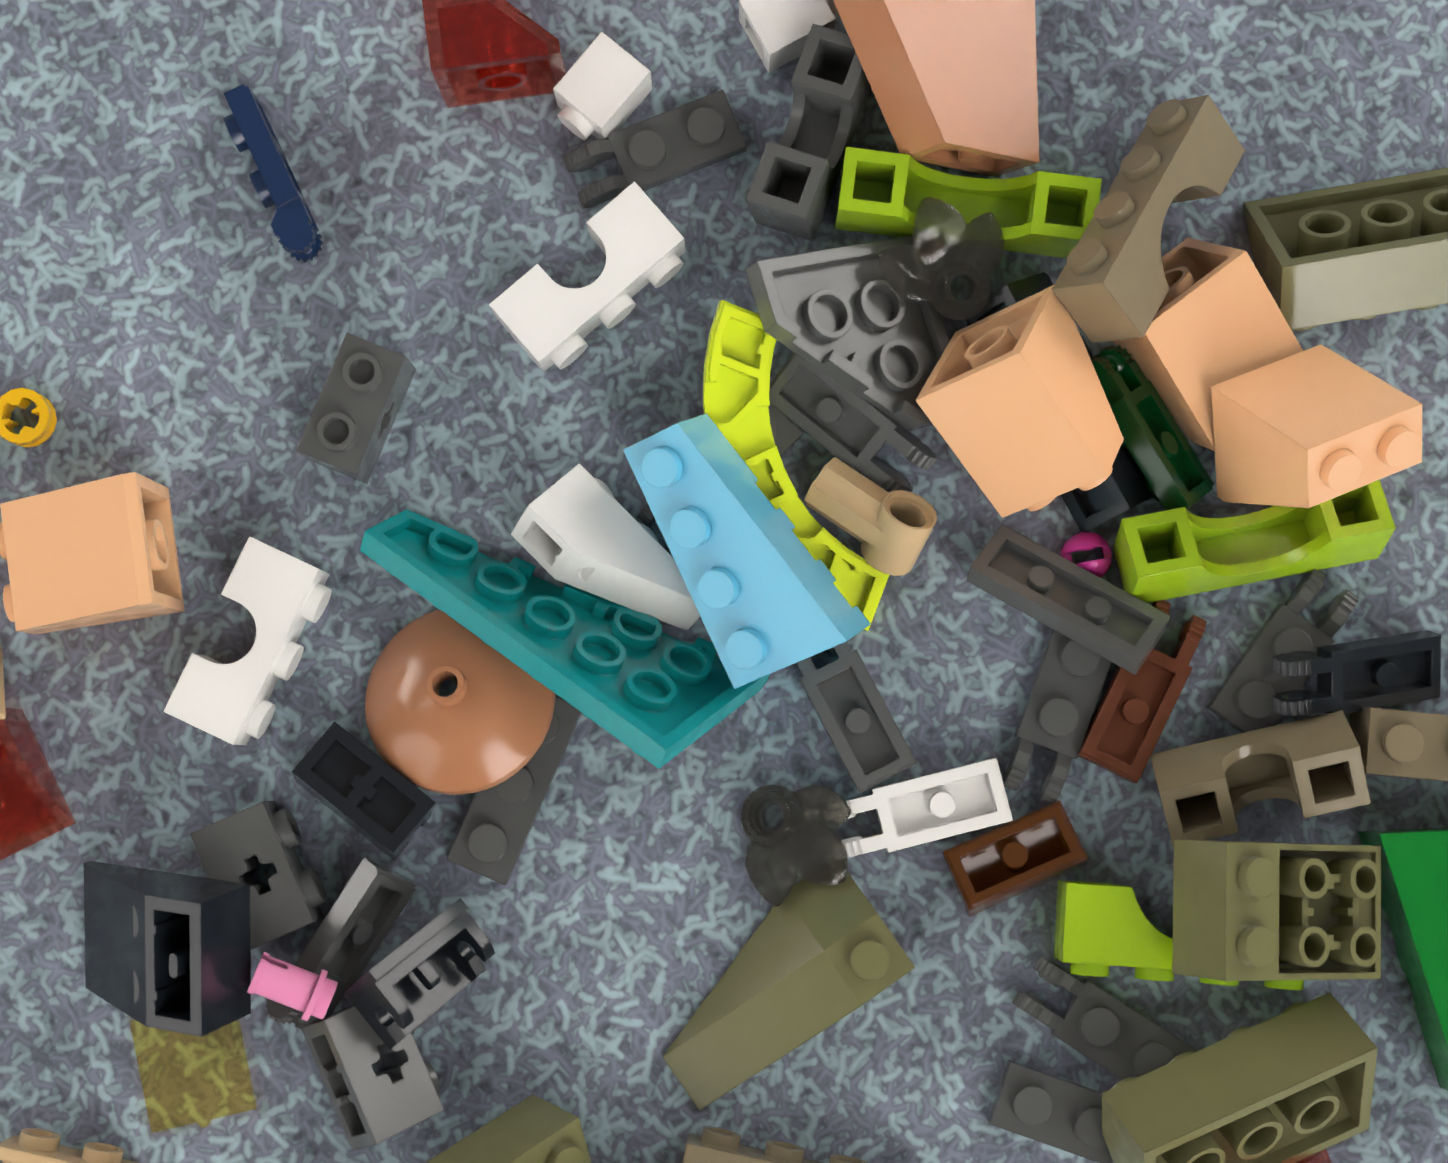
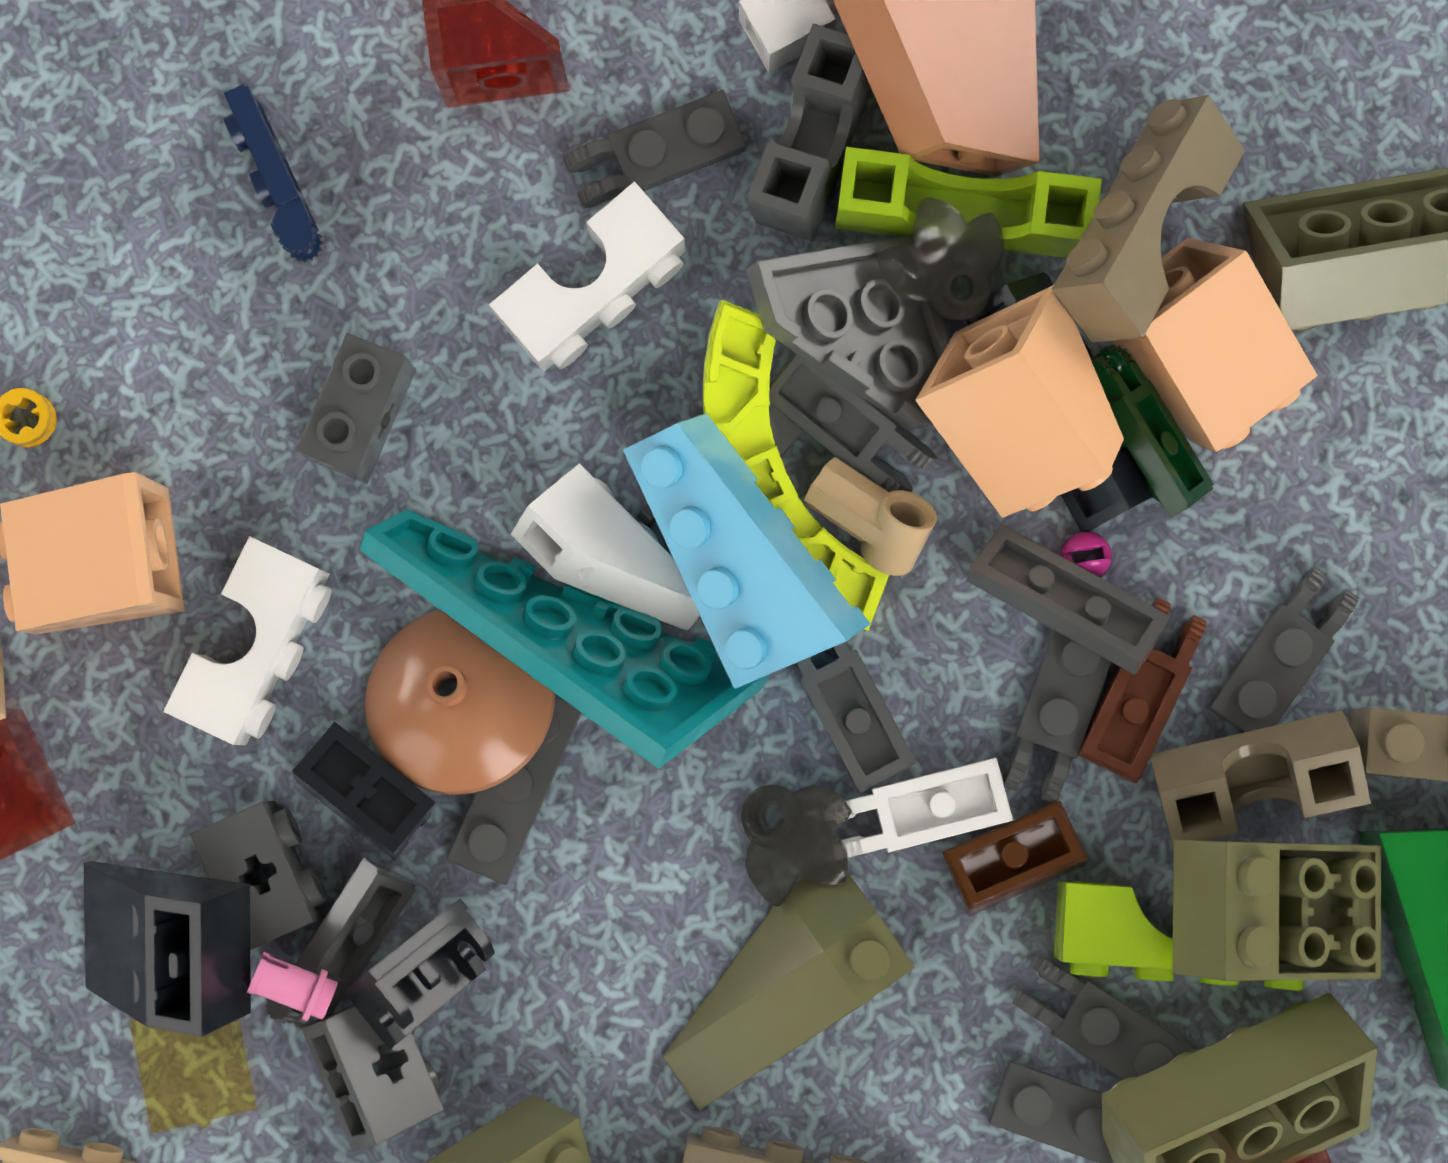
white brick [553,32,653,140] -> none
lime arch [1113,479,1396,603] -> none
light nougat slope [1211,344,1422,508] -> none
black hinge [1273,630,1441,716] -> none

